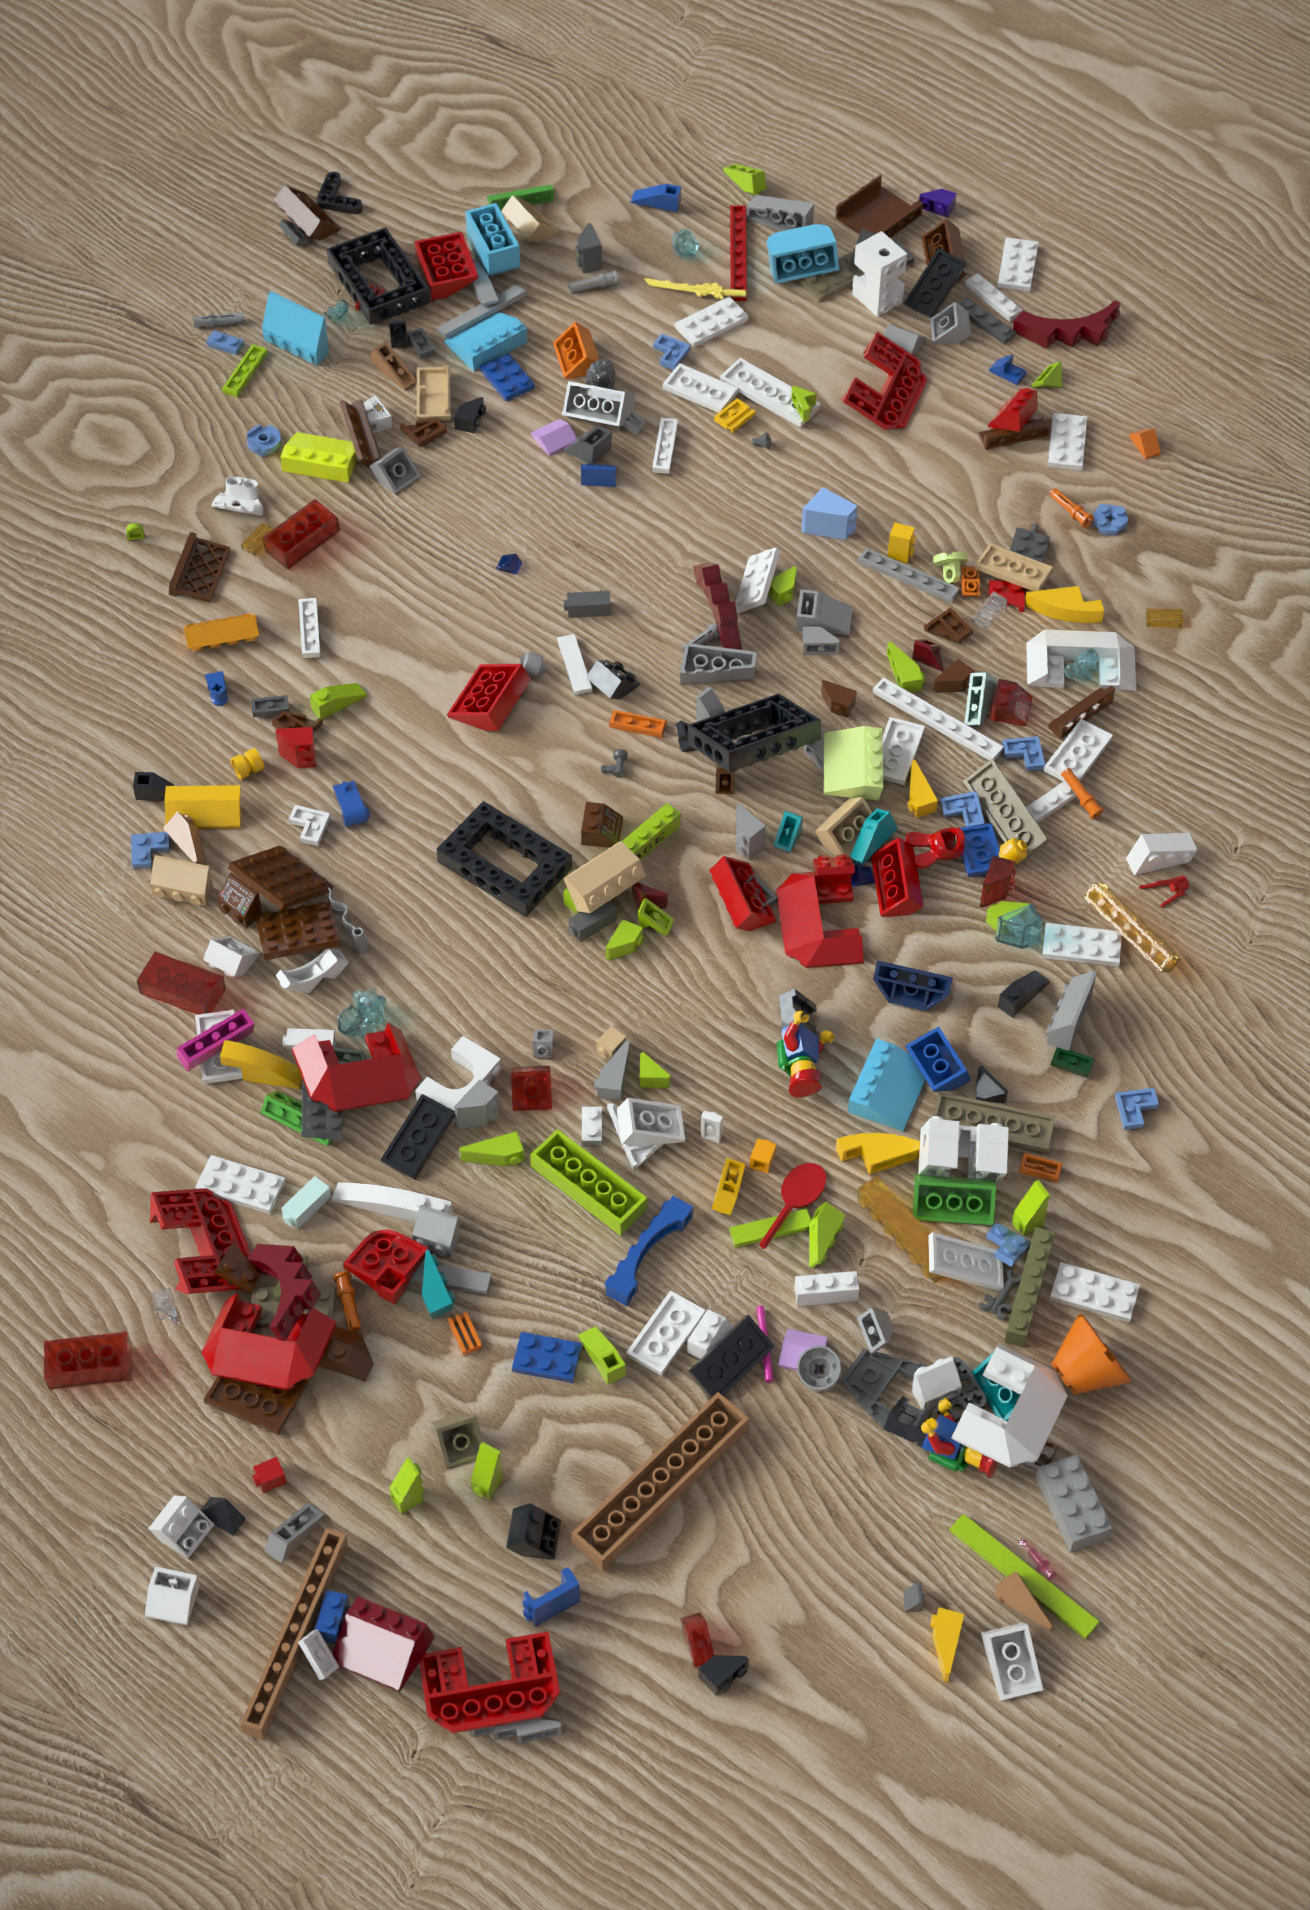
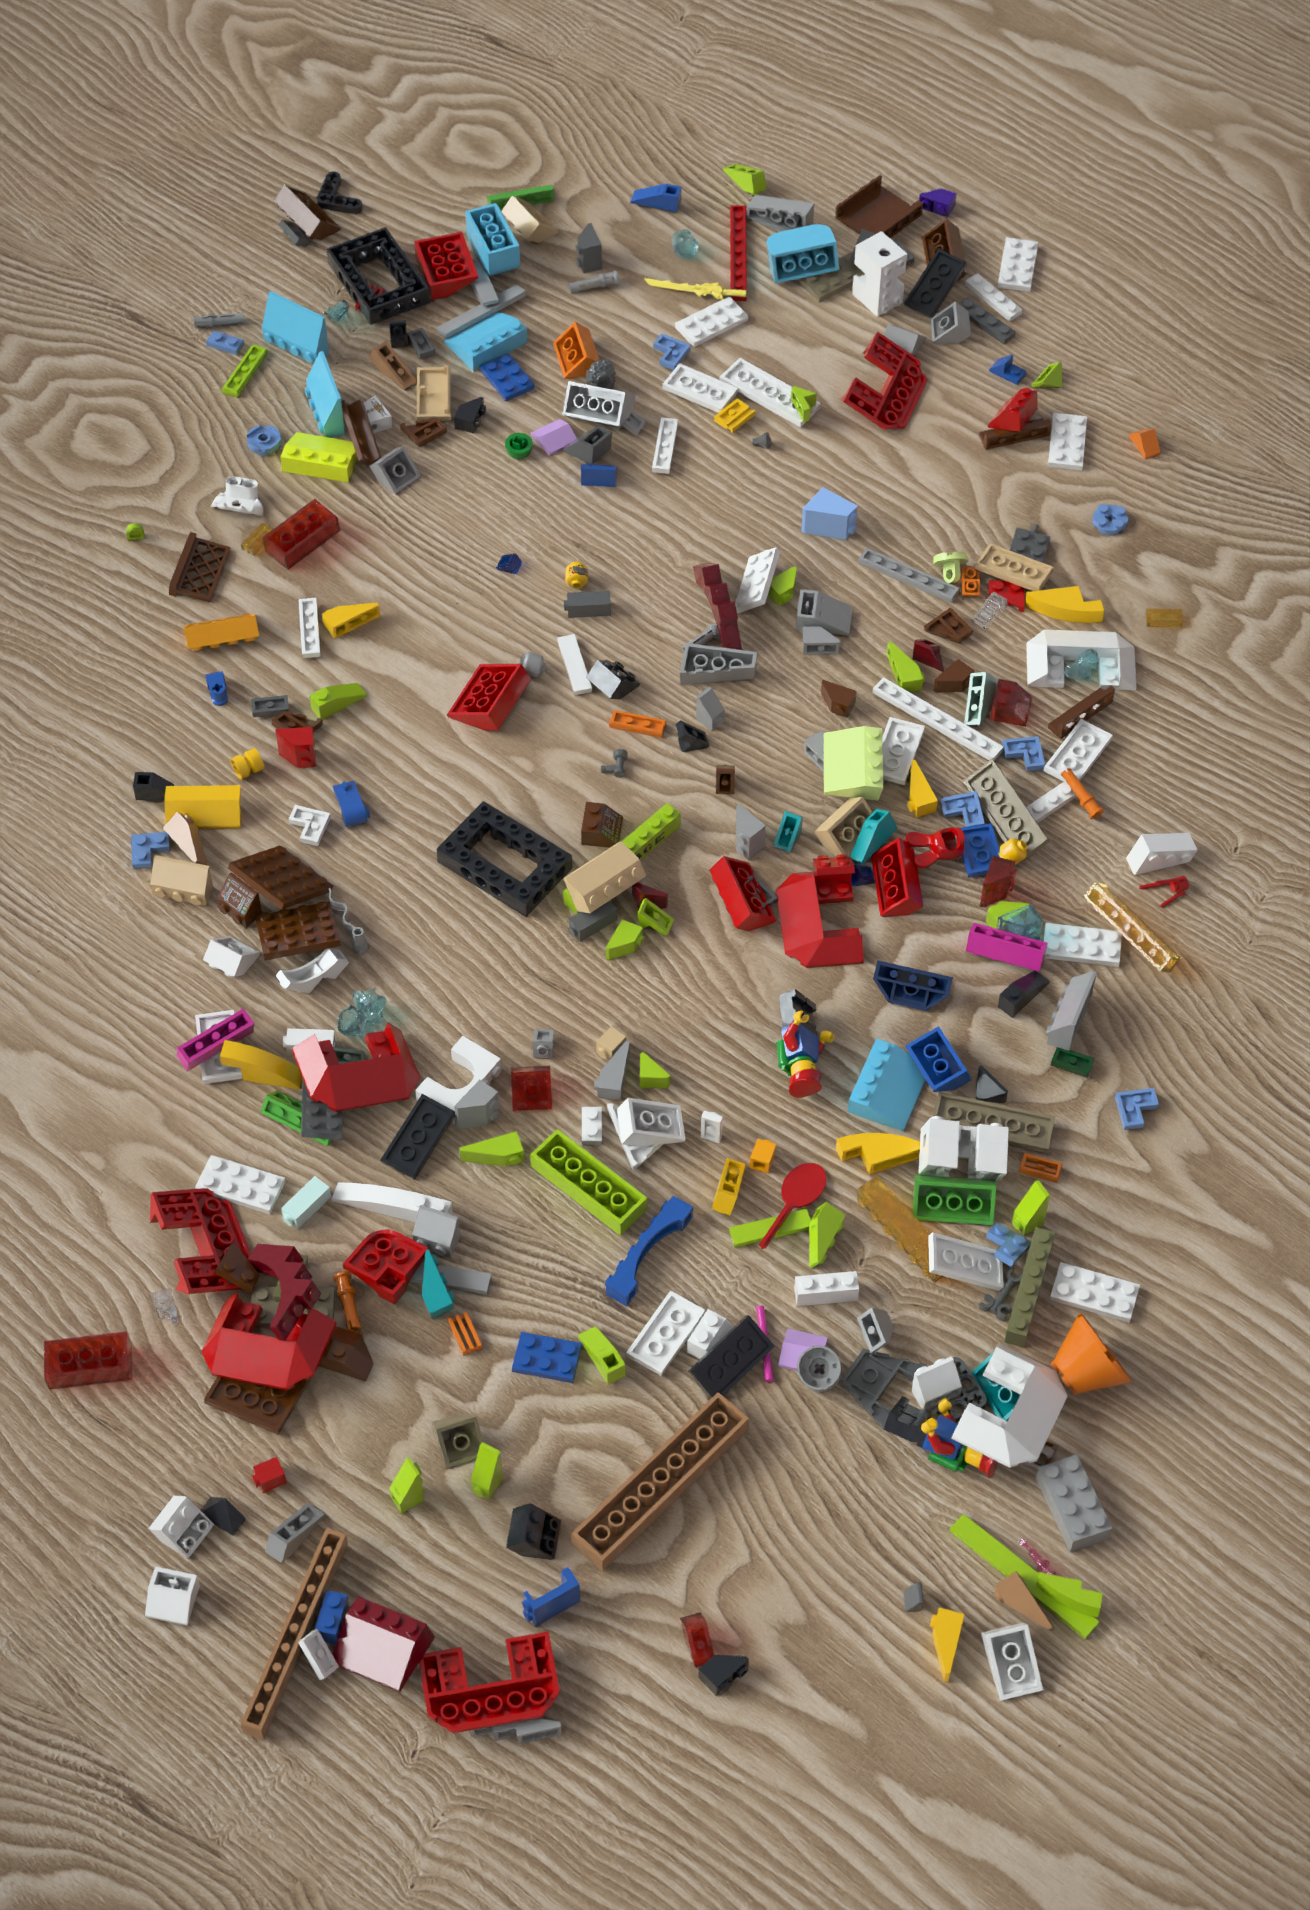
clear red brick [137,951,226,1015] -> none
black brick [688,693,821,772] -> none
yellow brick [887,522,917,563] -> none
dark red arch [1013,300,1121,349] -> none
orange pin [1049,488,1094,528] -> none
none -> medium azure slope [304,351,345,438]
none -> yellow slope [322,603,380,639]
none -> green piece [505,433,533,459]
none -> yellow head [565,561,588,589]
none -> dark pink brick [966,923,1048,971]
none -> lime slope [1036,1572,1103,1618]

